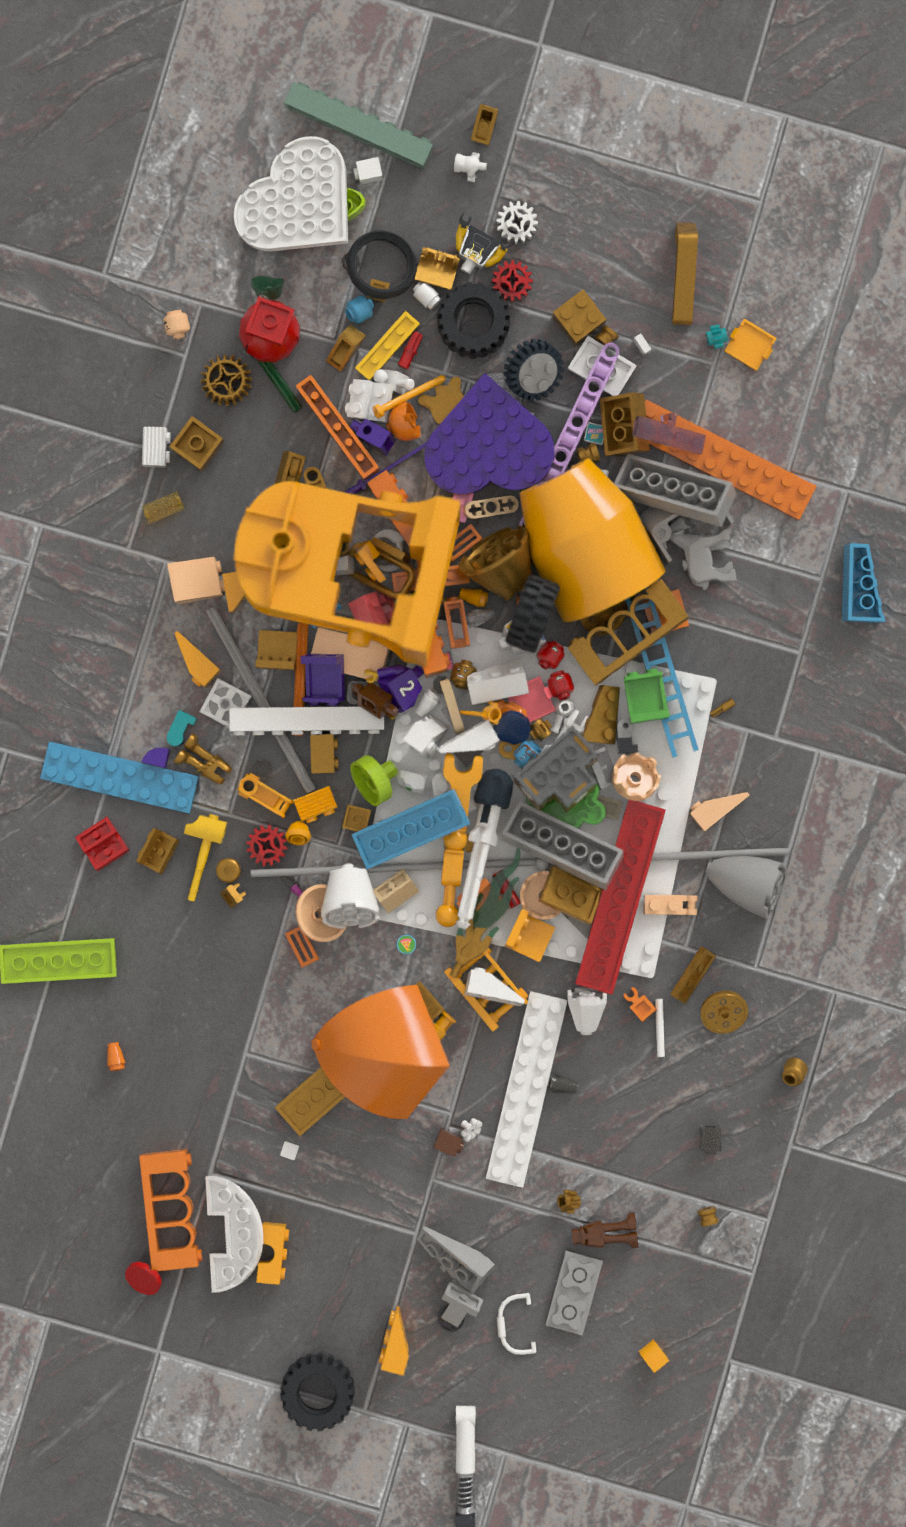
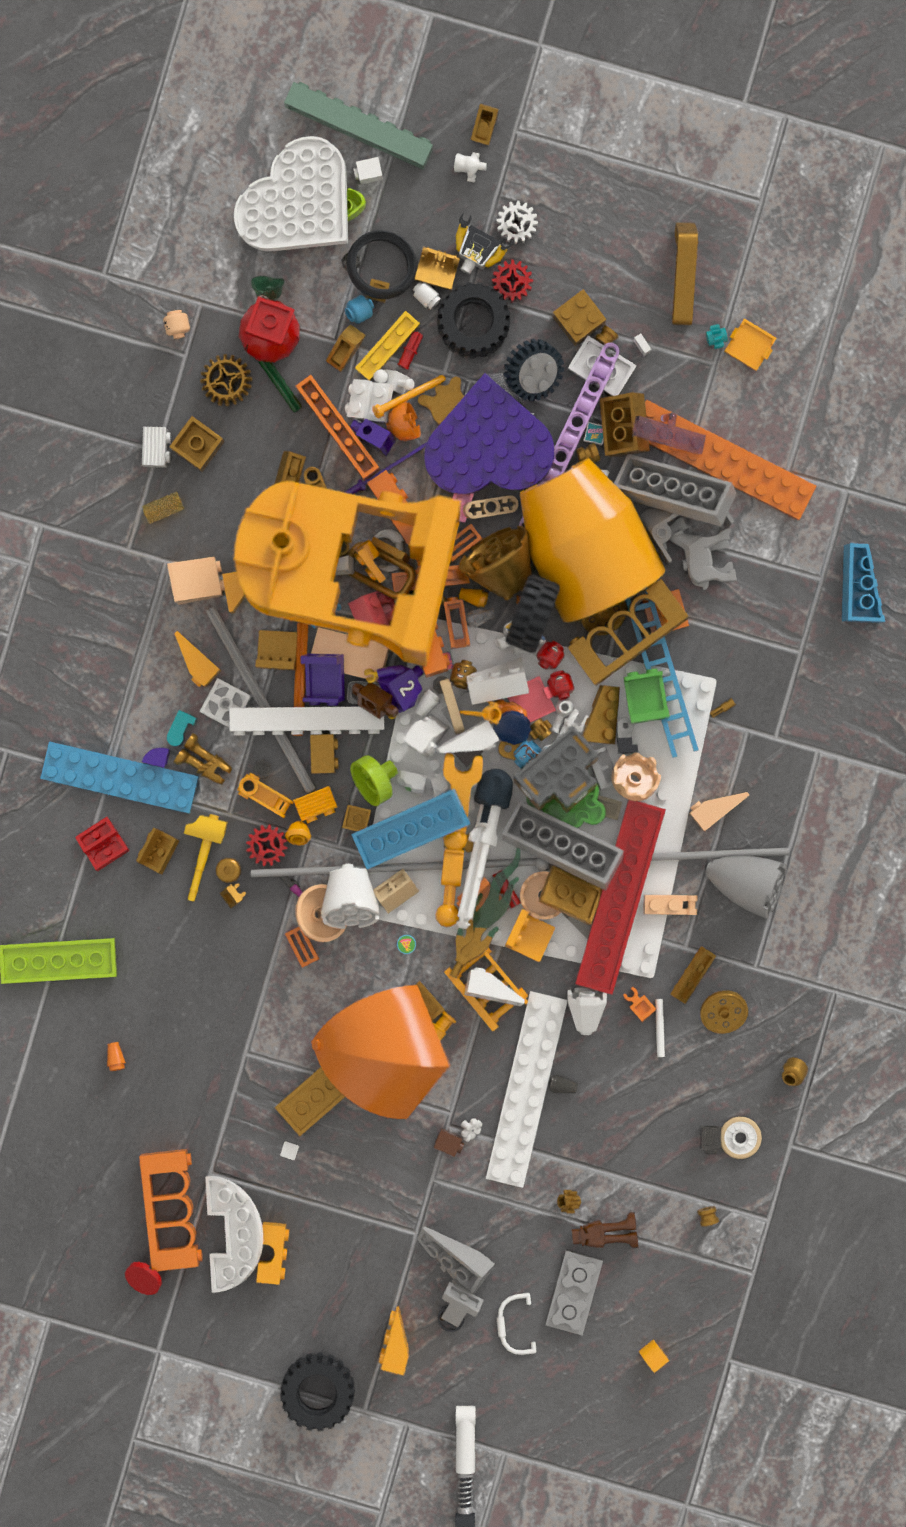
none -> wheel [719,1117,762,1159]

